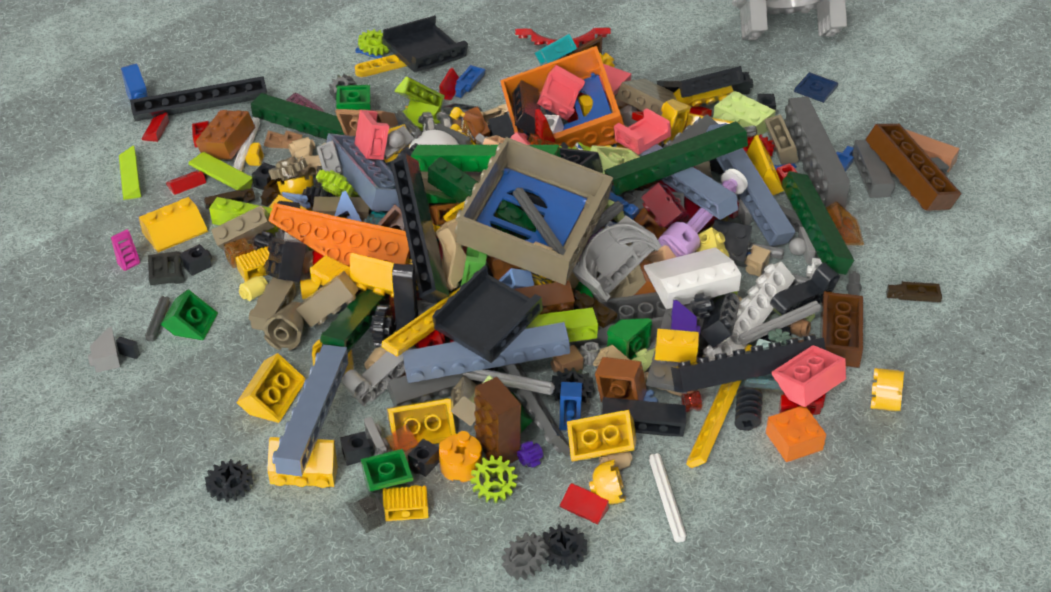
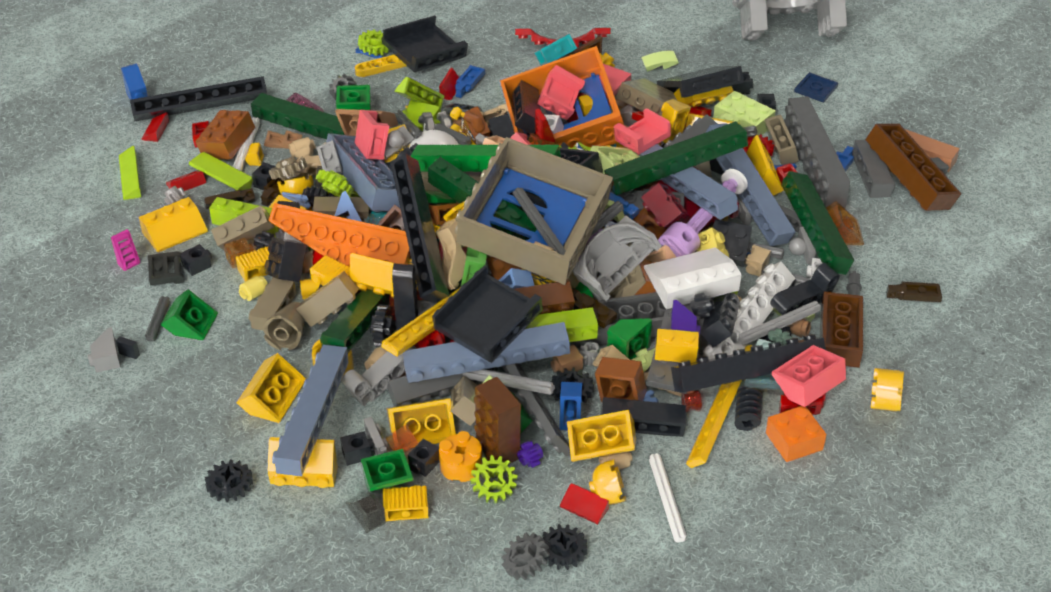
none -> light grey gear [164,186,186,205]
none -> yellowish green slope [641,51,679,72]

